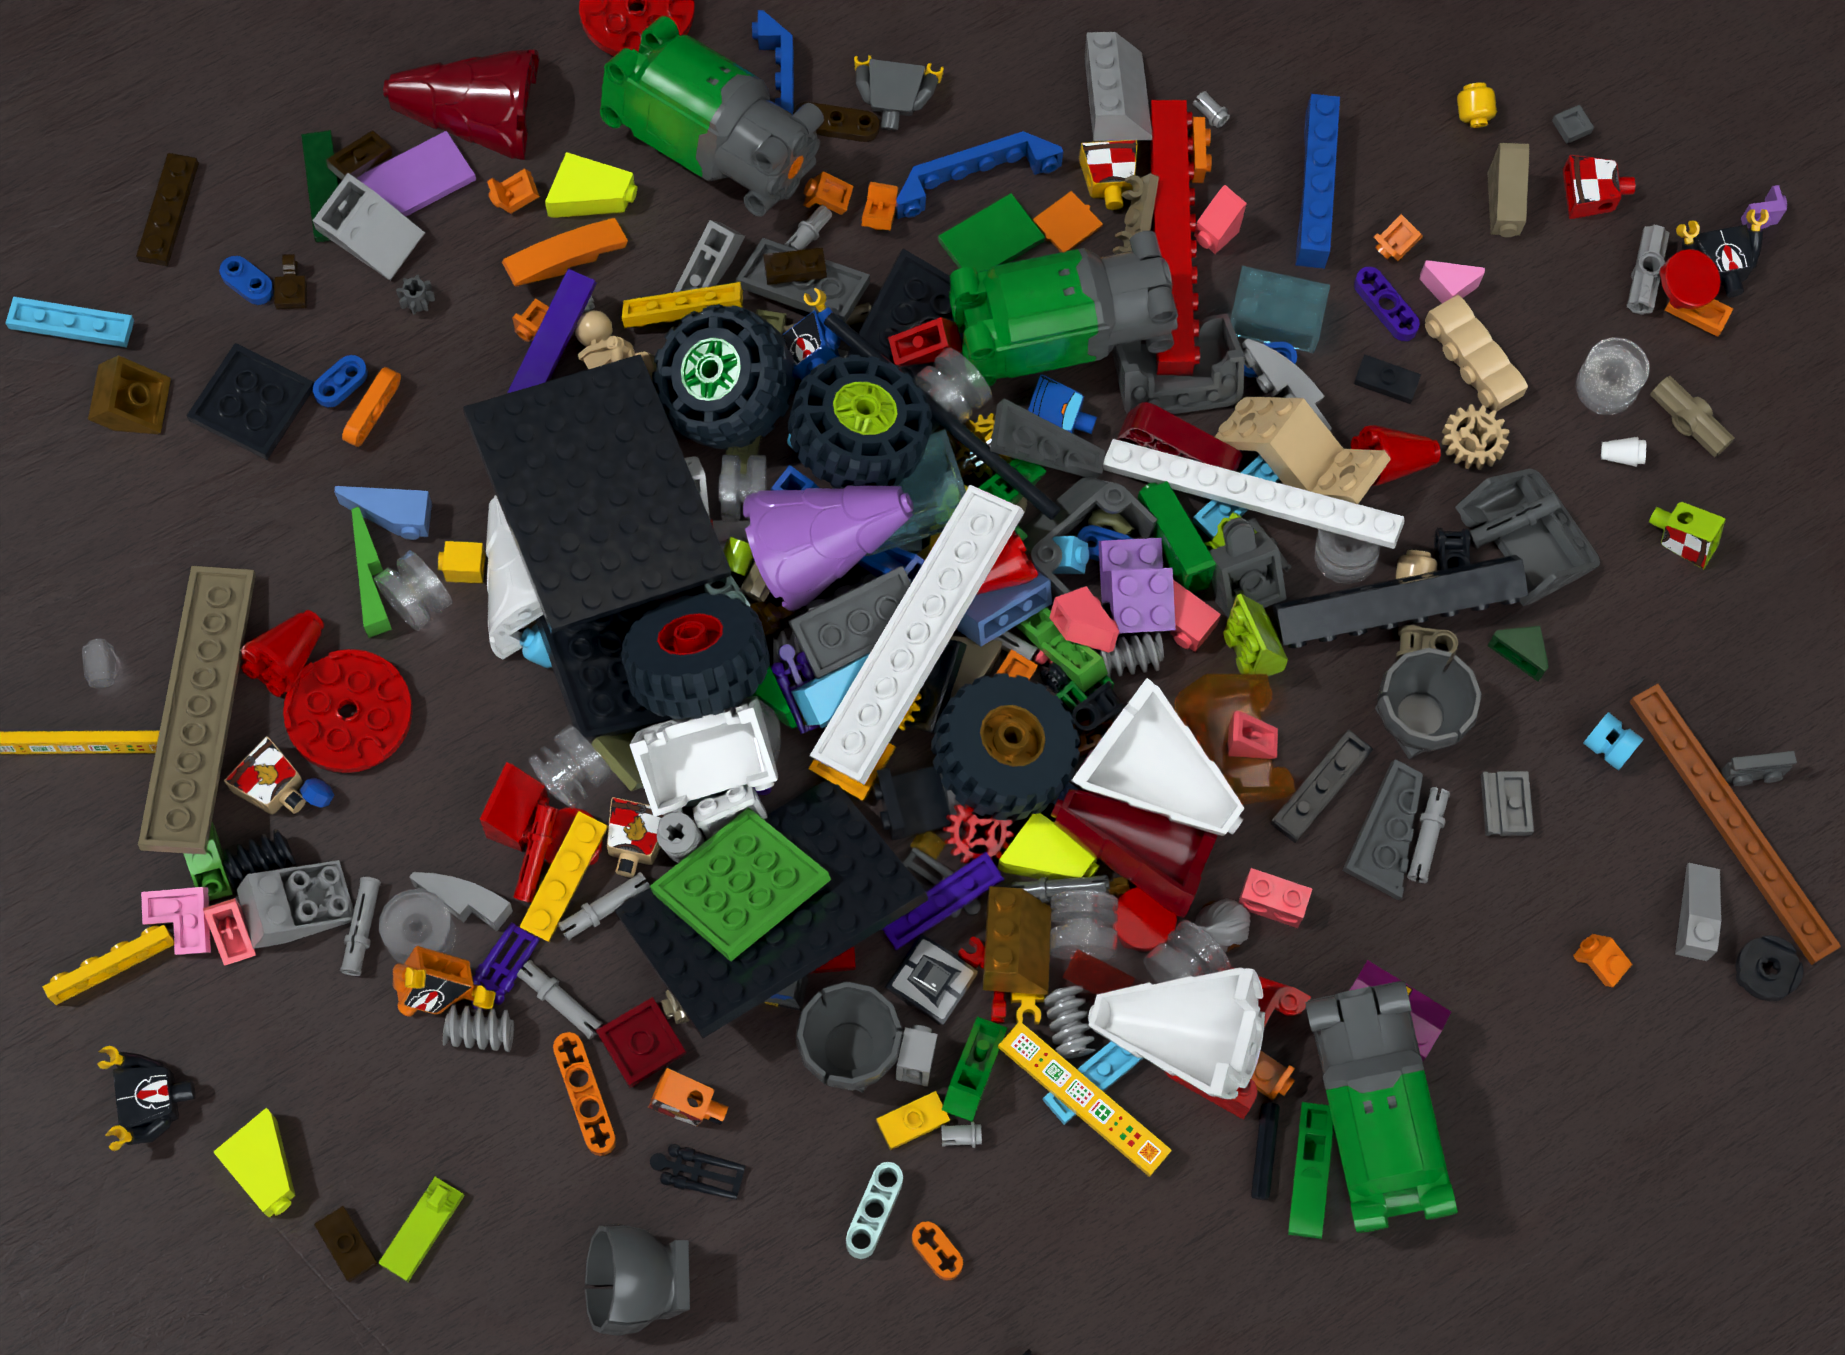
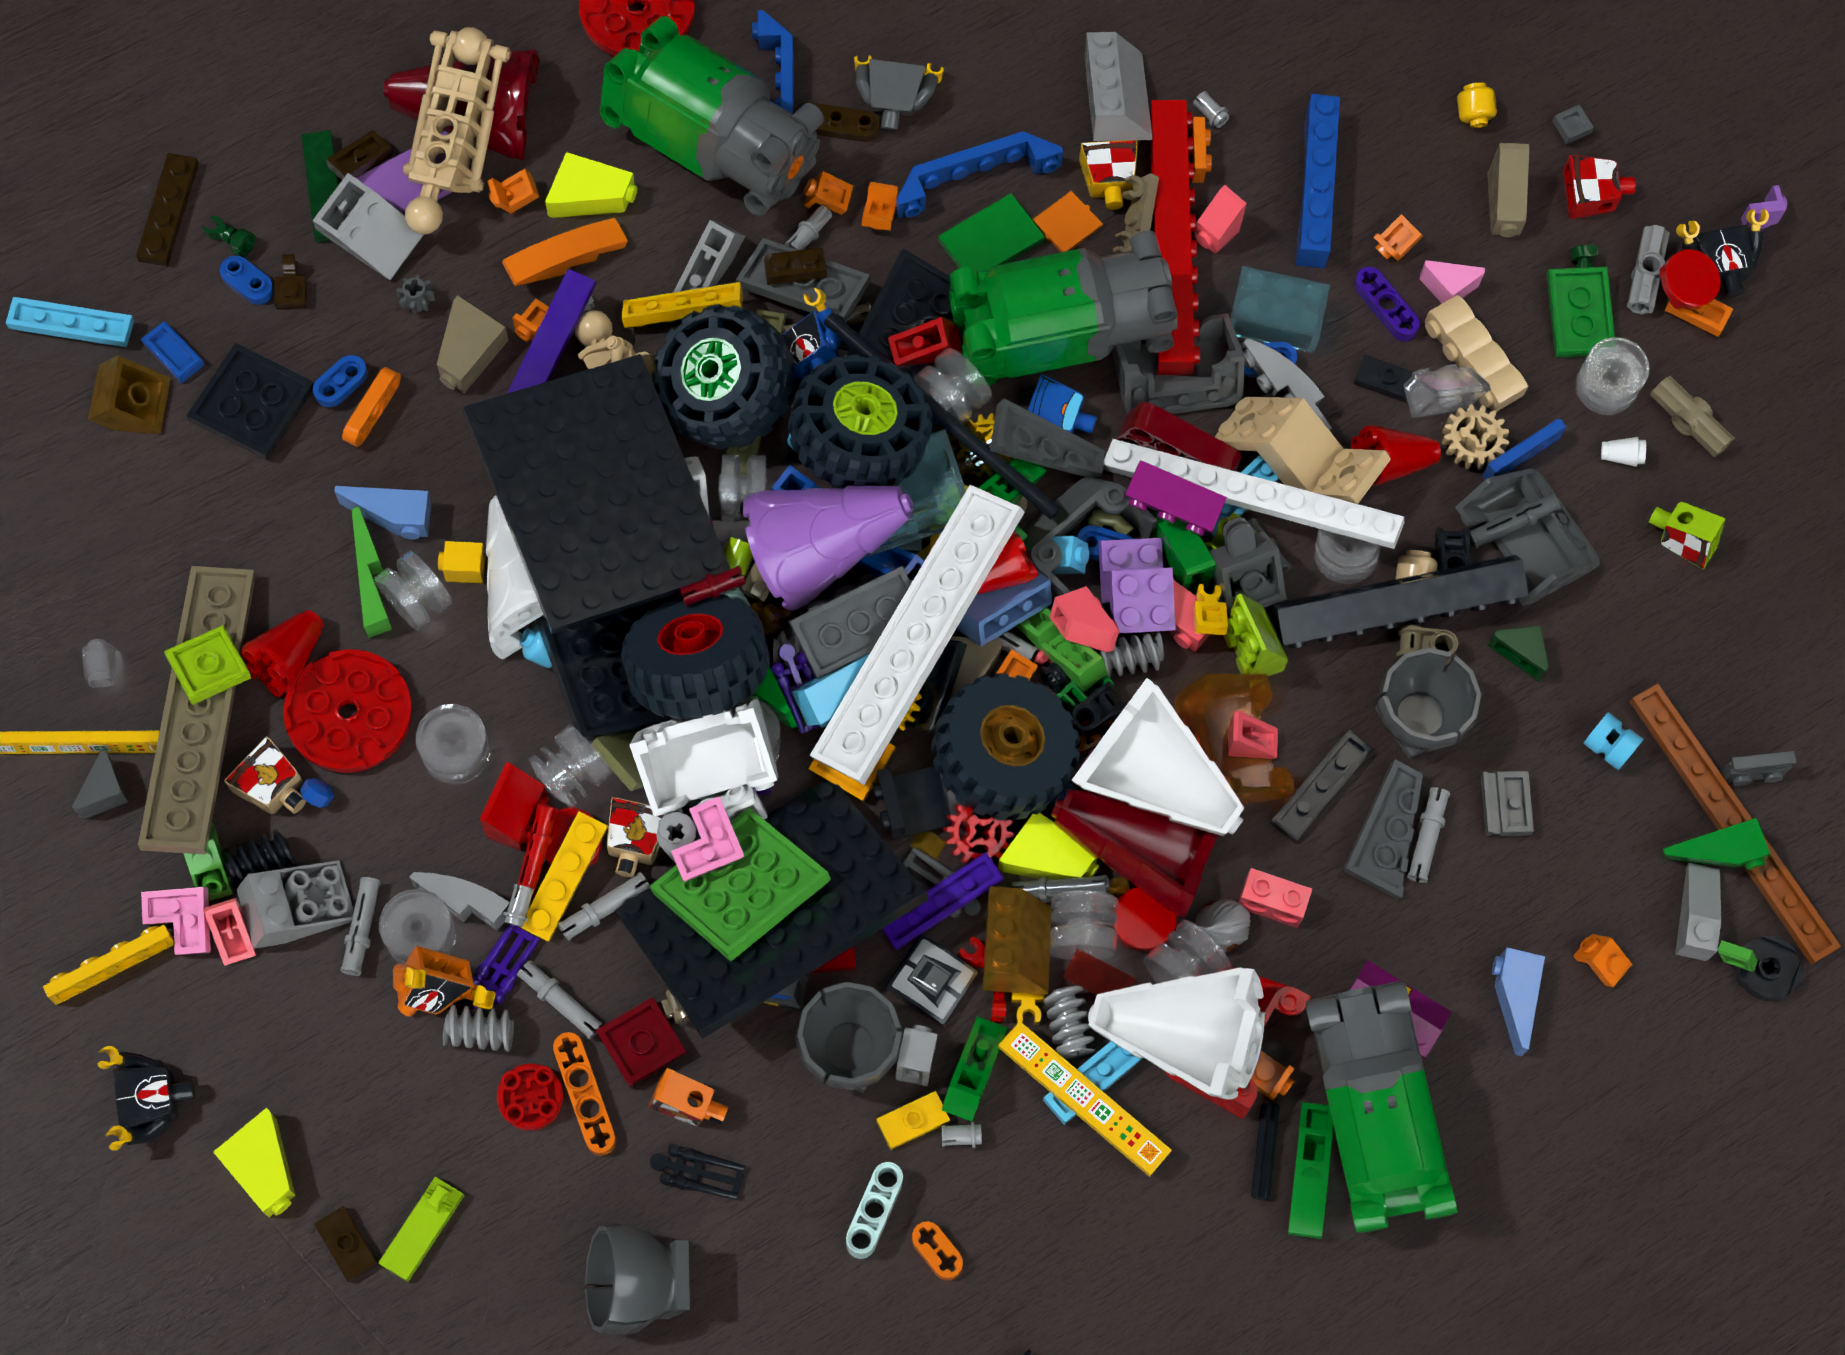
none -> dark grey slope [72,750,128,819]
none -> blue tile [141,321,205,384]
none -> lime tile [164,625,251,705]
none -> dark green piece [202,216,256,258]
none -> tan piece [403,27,511,234]
none -> clear wheel [416,704,491,784]
none -> dark tan slope [437,295,509,393]
none -> red tile [497,1063,564,1131]
none -> light grey pin [503,884,534,927]
none -> bright pink plate [671,796,744,883]
none -> dark red pin [679,565,746,607]
none -> magenta slope [1124,460,1227,536]
none -> yellow plate [1193,584,1228,635]
none -> clear slope [1403,364,1491,418]
none -> blue tile [1482,419,1567,480]
none -> medium blue slope [1492,947,1545,1056]
none -> green tile [1546,267,1616,357]
none -> dark green piece [1570,245,1598,268]
none -> green slope [1663,818,1770,870]
none -> bright green tile [1717,940,1758,971]

